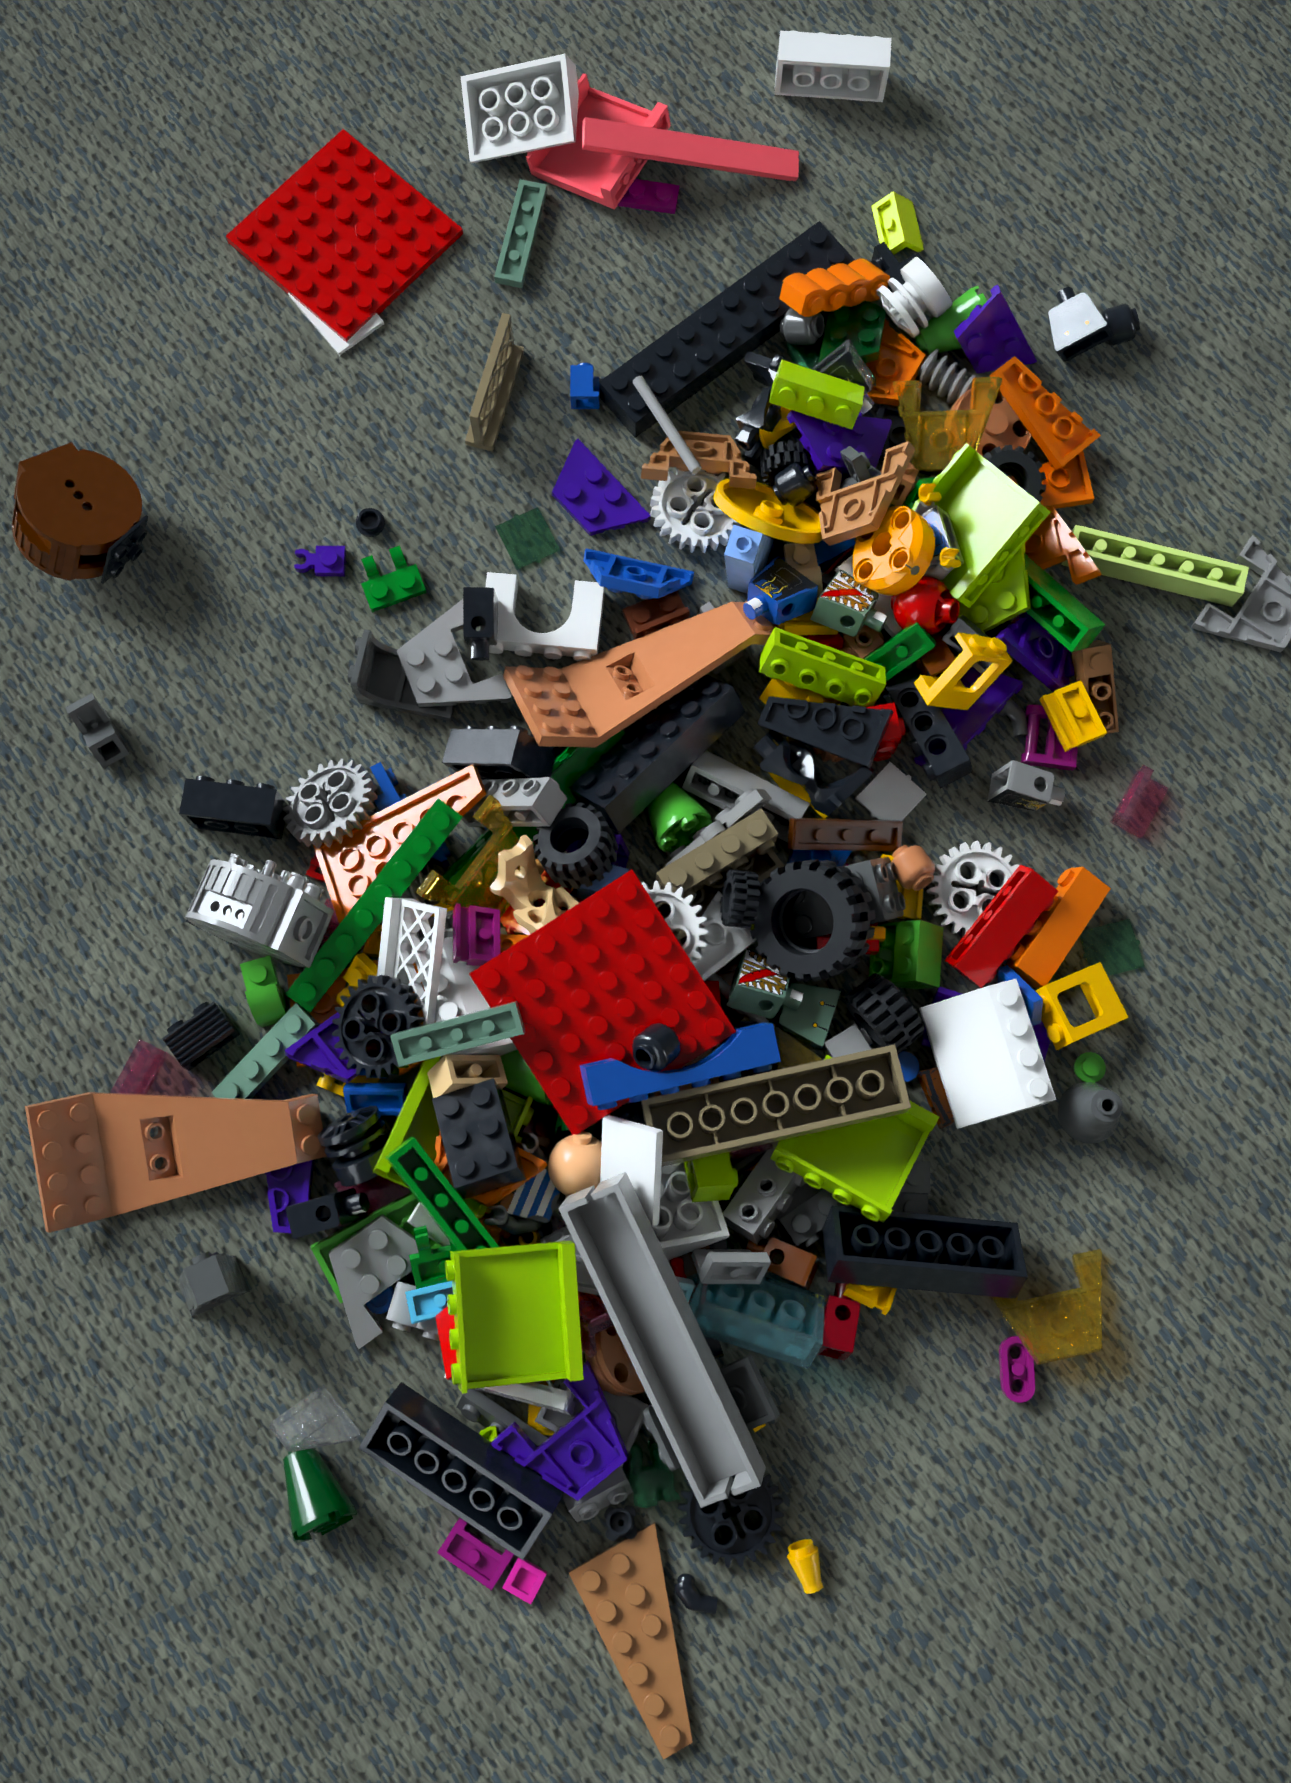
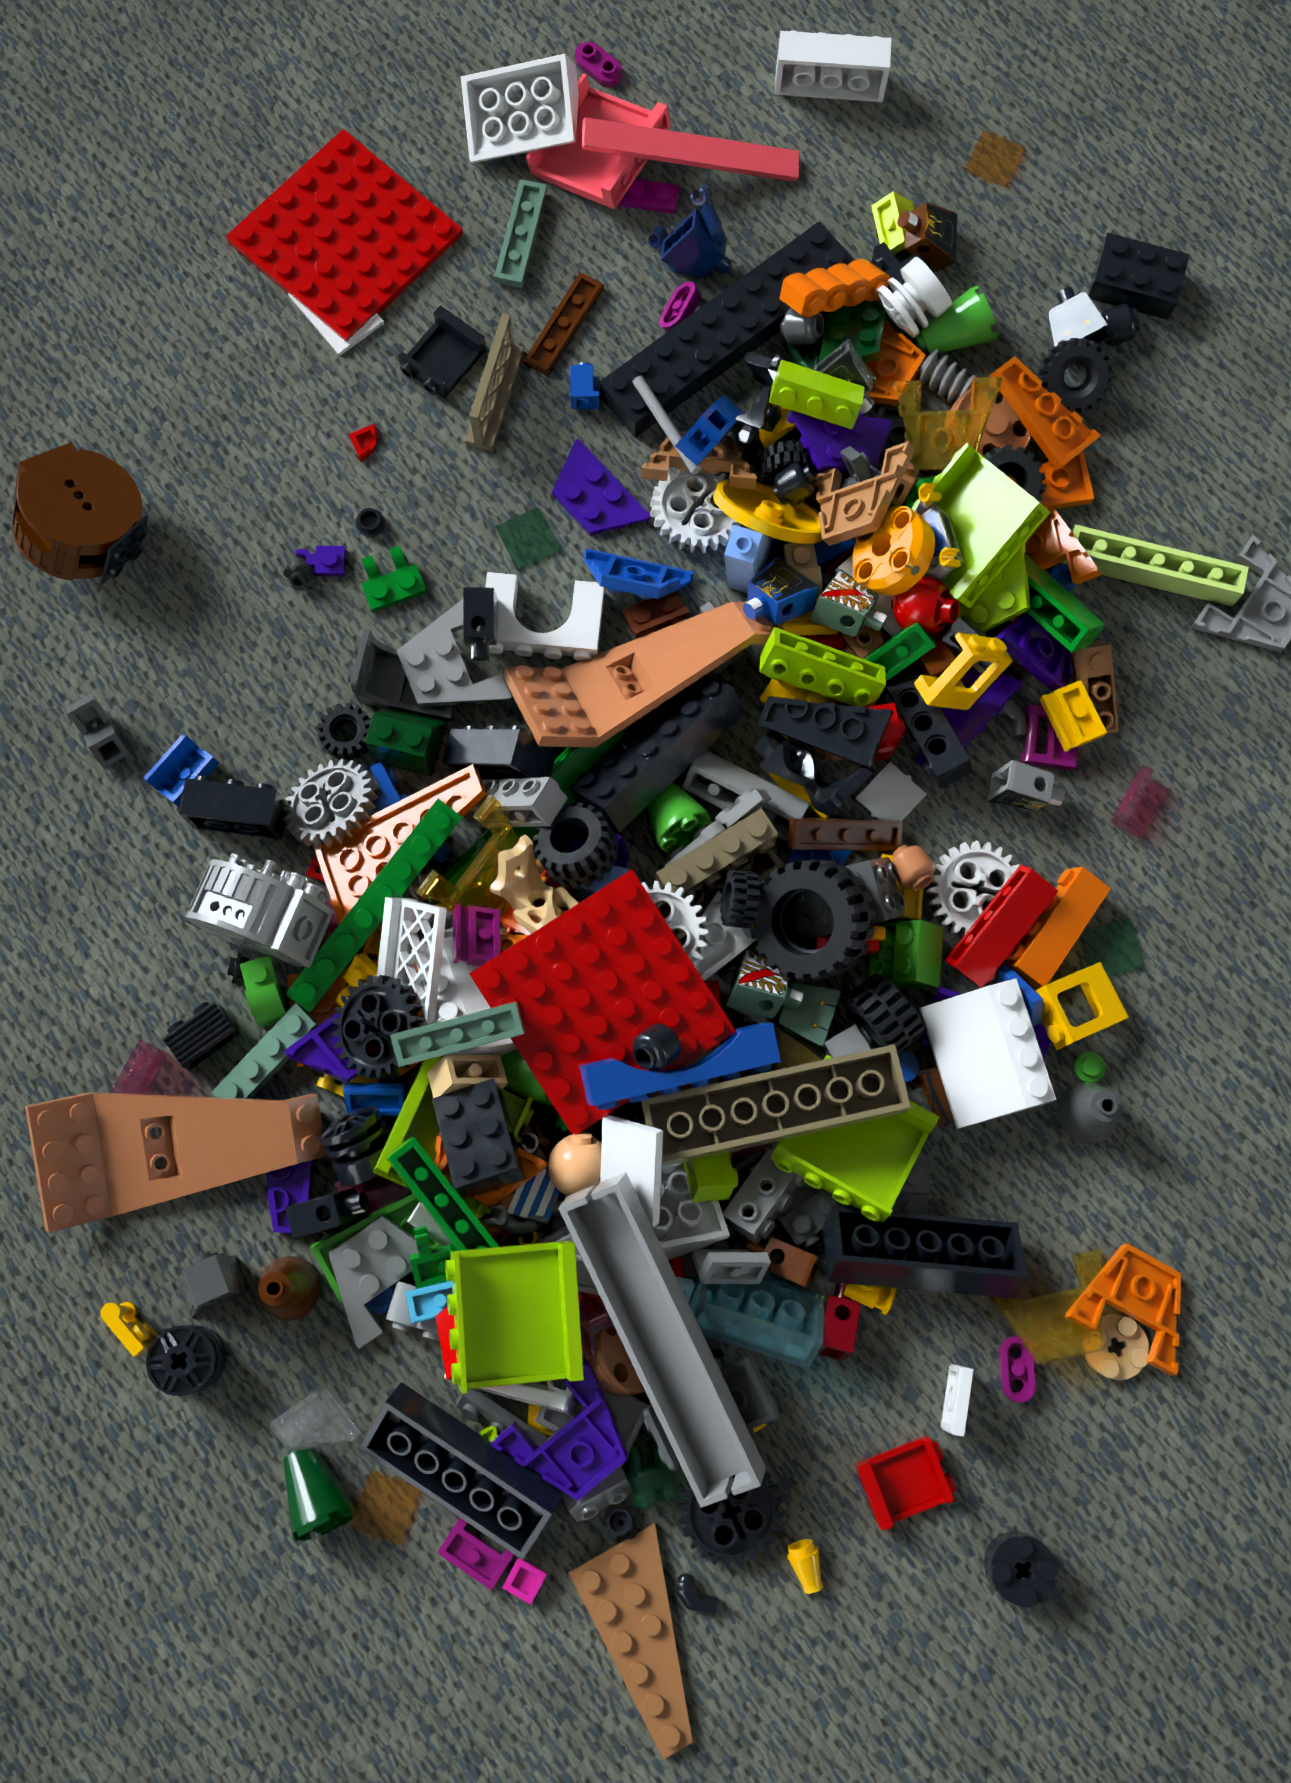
dark purple wing [954,284,1037,374] -> none
none -> yellow plate [100,1302,158,1357]
none -> blue bracket [144,734,220,808]
none -> black wheel [146,1324,227,1397]
none -> black plate [227,951,250,984]
none -> reddish brown cone [257,1256,320,1321]
none -> pearl dark grey plate [283,562,318,591]
none -> black tyre [317,703,371,760]
none -> red tile [348,423,378,462]
none -> clear orange piece [350,1470,420,1545]
none -> dark green slope [365,707,448,777]
none -> black panel [398,305,487,399]
none -> reddish brown tile [523,272,604,377]
none -> magenta plate [575,42,622,87]
none -> dark blue torso [648,184,732,278]
none -> magenta plate [659,282,701,333]
none -> blue slope [675,395,745,466]
none -> red panel [854,1436,956,1531]
none -> reddish brown torso [897,203,958,272]
none -> white tile [941,1364,974,1437]
none -> clear orange piece [965,130,1025,188]
none -> black brick [984,1531,1058,1607]
none -> black tyre [1037,338,1115,414]
none -> blue tile [1049,564,1076,592]
none -> orange wing [1065,1243,1181,1376]
none -> tan plate [1083,1314,1149,1380]
none -> black brick [1087,233,1190,320]

